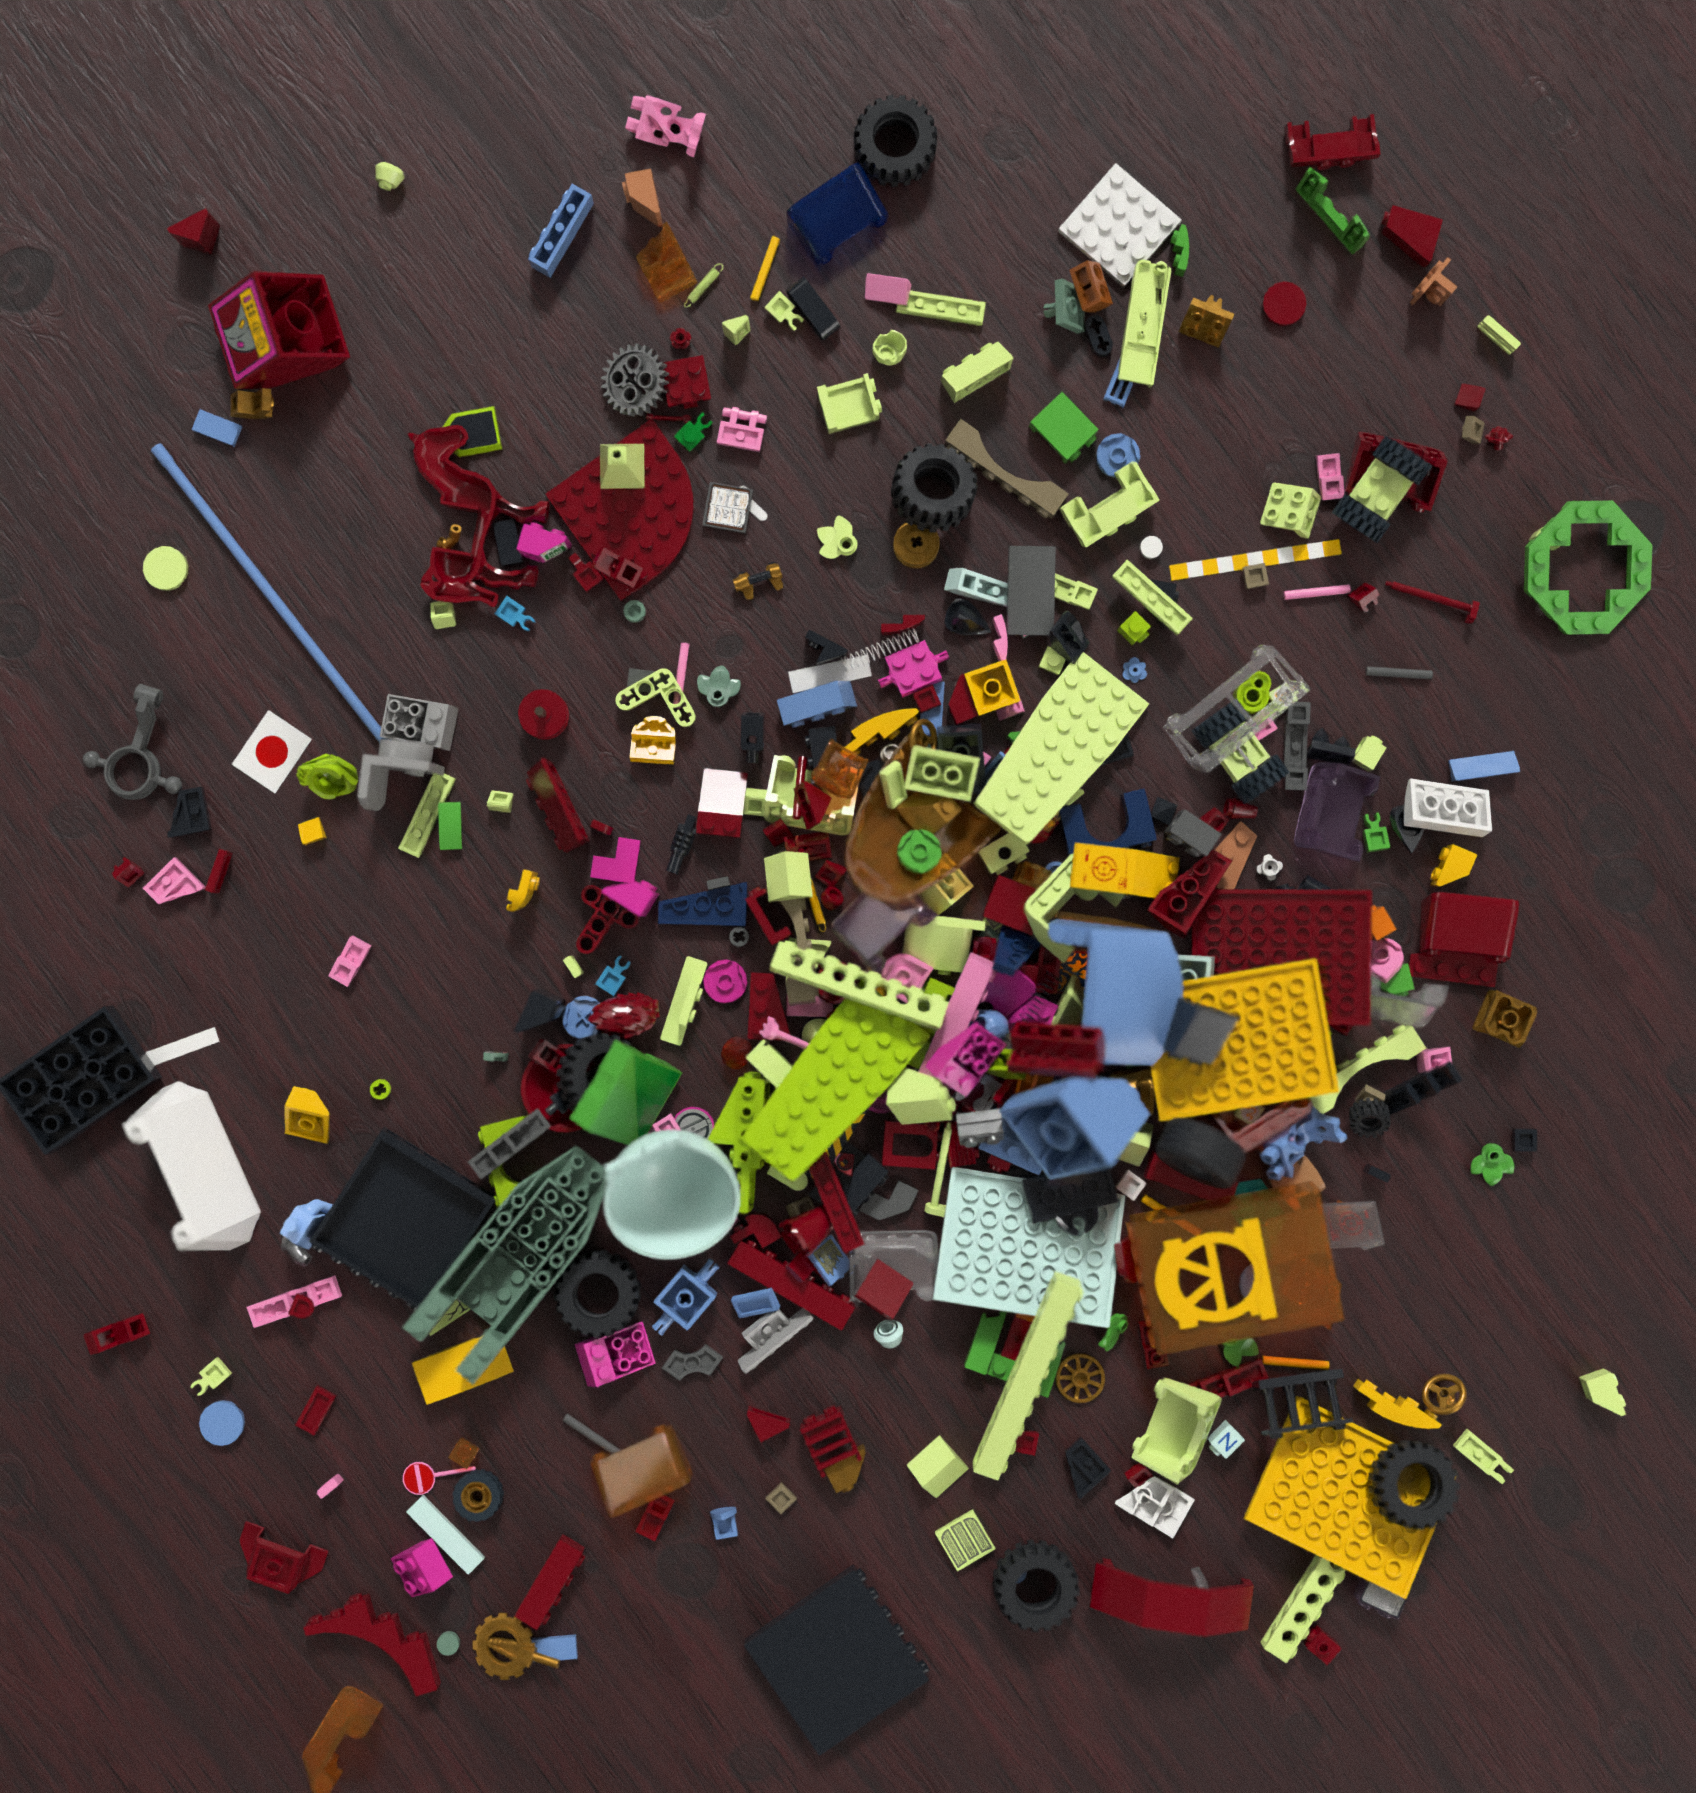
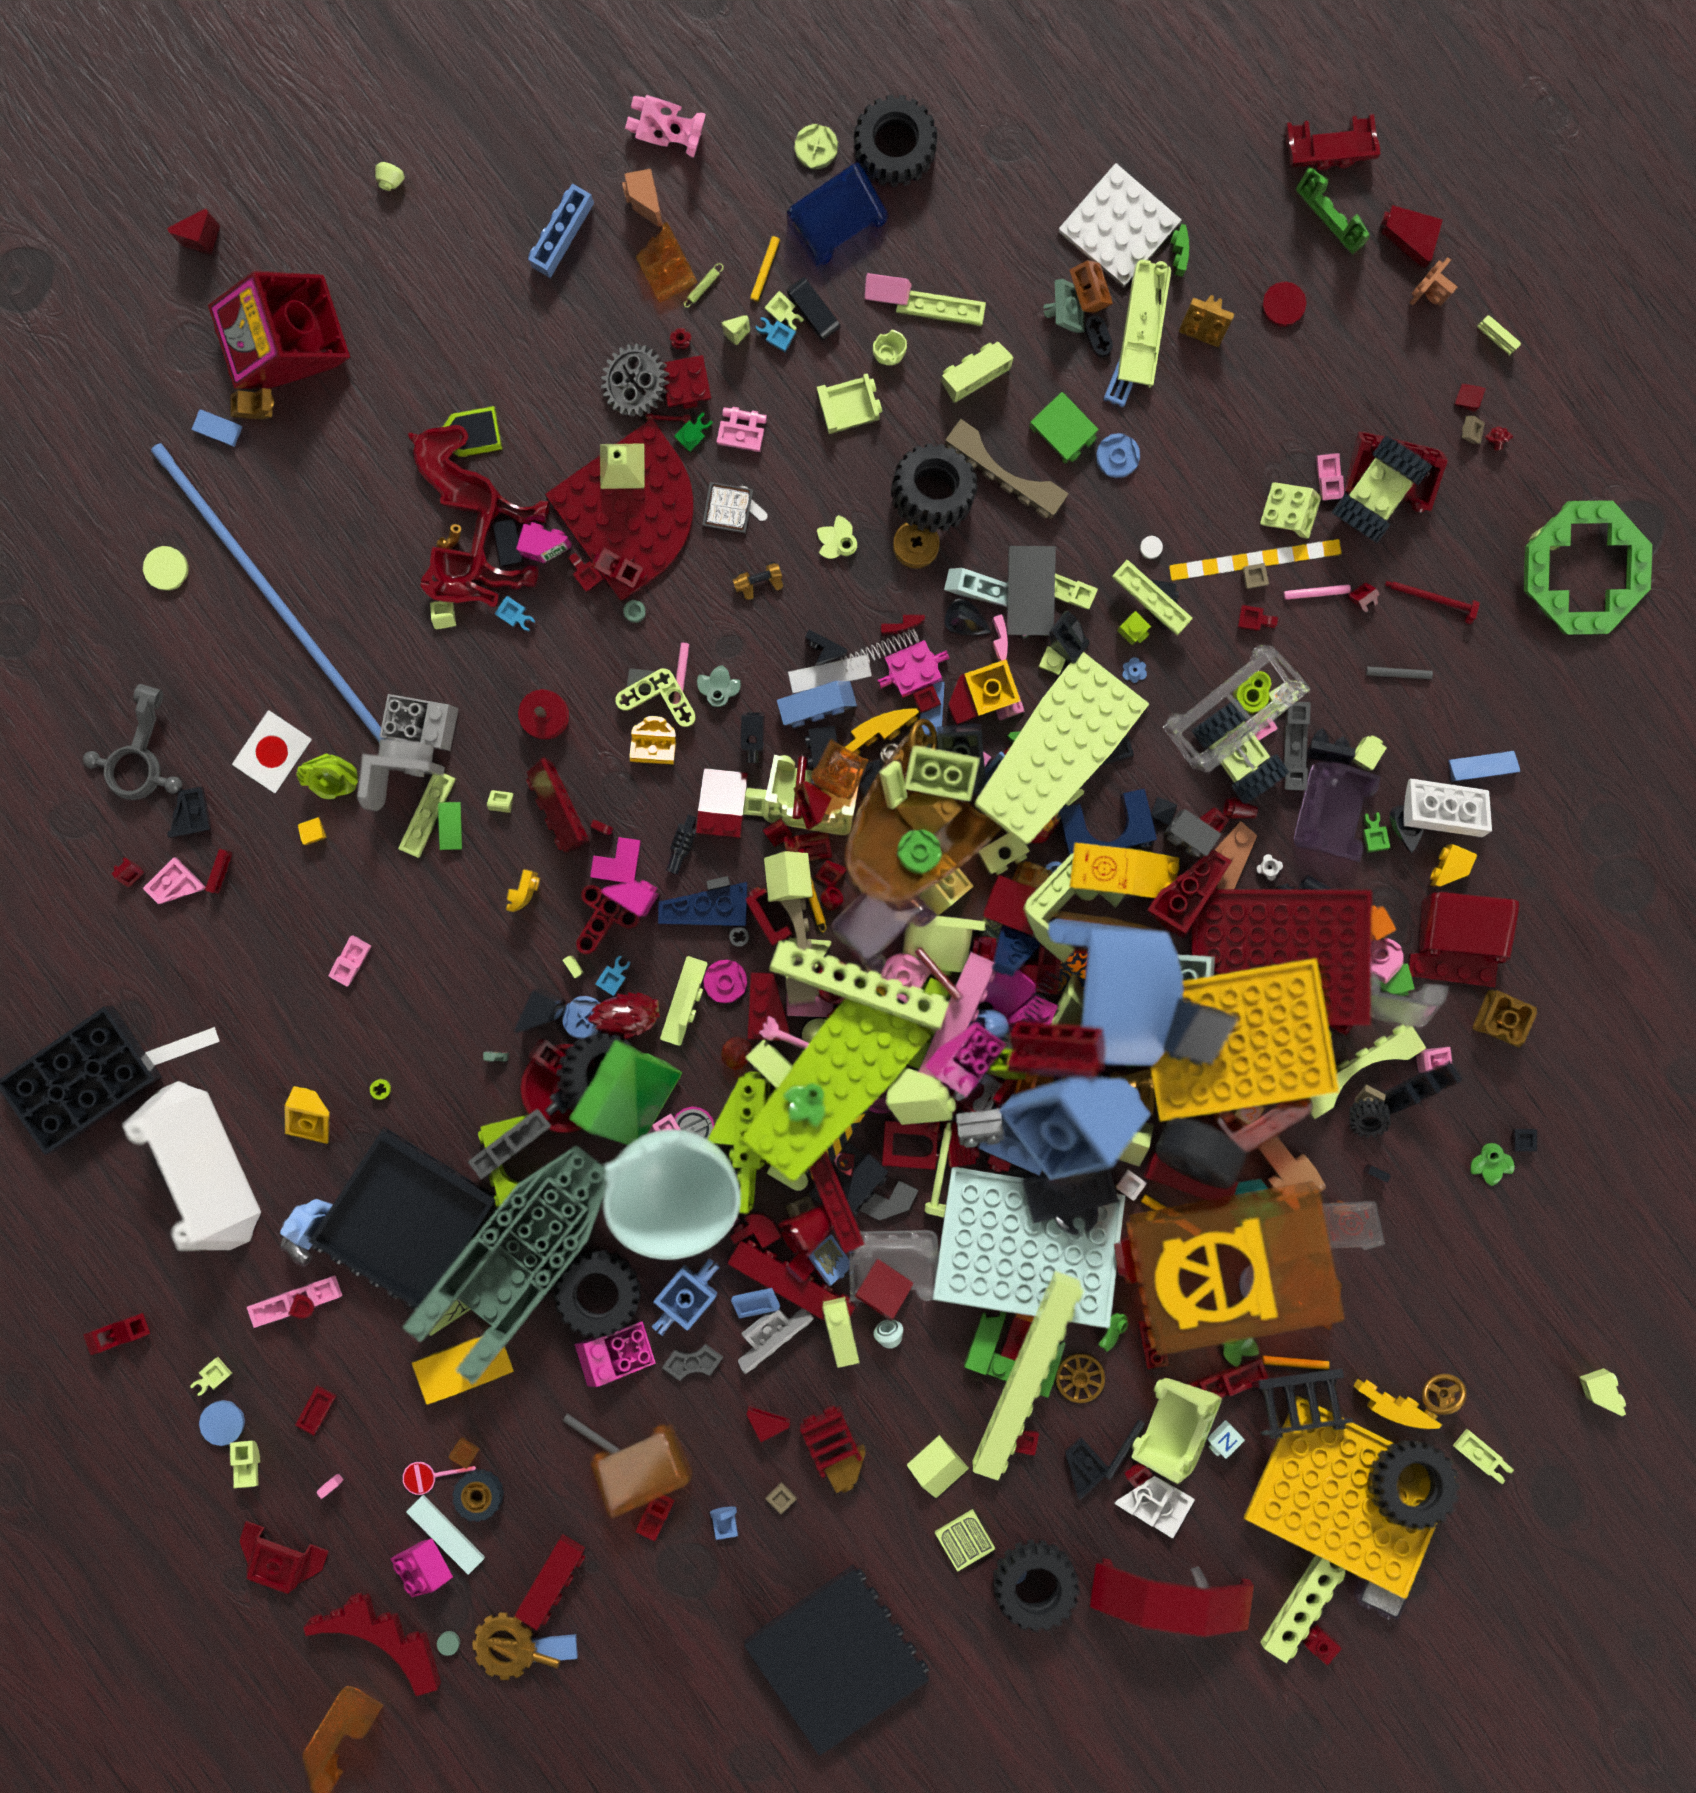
yellowish green bracket [1059,461,1160,547] -> none
medium blue hips [1261,1106,1347,1181] -> none
none -> yellowish green brick [230,1441,260,1488]
none -> dark azure plate [755,317,796,352]
none -> bright green plate [783,1084,825,1126]
none -> yellowish green tile [795,124,838,169]
none -> yellowish green slope [823,1297,859,1368]
none -> dark red bar [915,947,963,1002]
none -> black bar [1103,1419,1146,1481]
none -> dark red plate [1237,605,1278,631]

